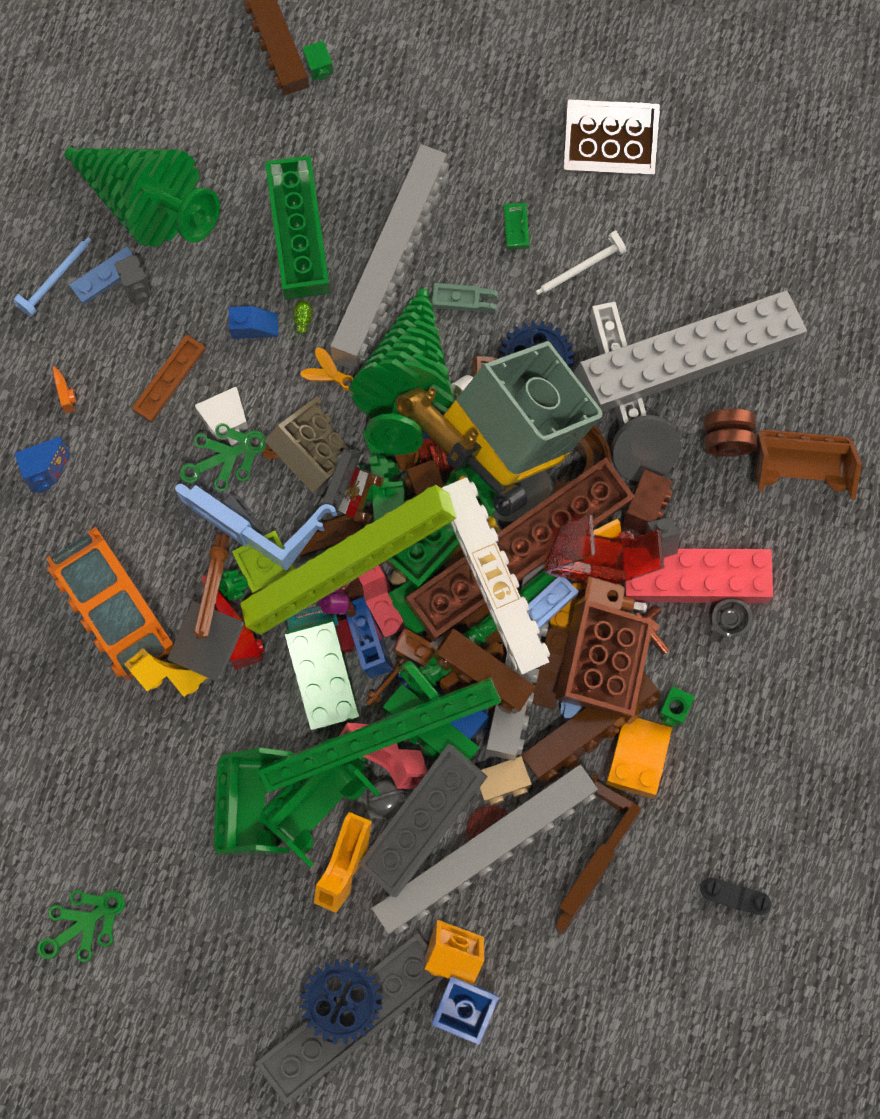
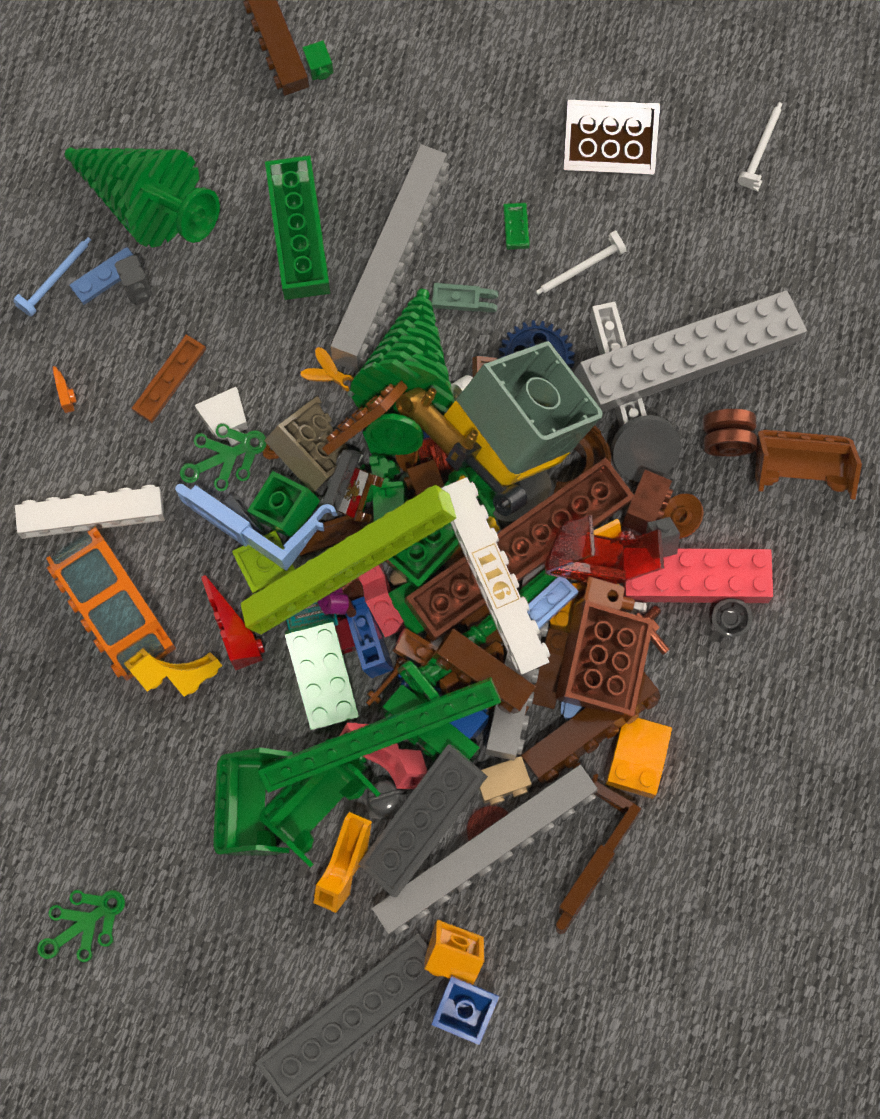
blue slope [14,436,70,493] -> none
dark grey piece [167,601,245,683] -> none
dark orange axle [193,533,230,639] -> none
green gear [218,570,248,600] -> none
blue slope [229,306,278,339] -> none
clear neon green cylinder [293,301,312,334] -> none
dark blue gear [299,959,383,1045] -> none
green brick [658,686,695,728] -> none
black piece [700,877,772,915] -> none
none -> white brick [15,485,165,539]
none -> green brick [247,471,320,538]
none -> dark orange plate [322,380,408,455]
none -> dark orange dish [662,493,704,539]
none -> white piece [738,102,782,191]

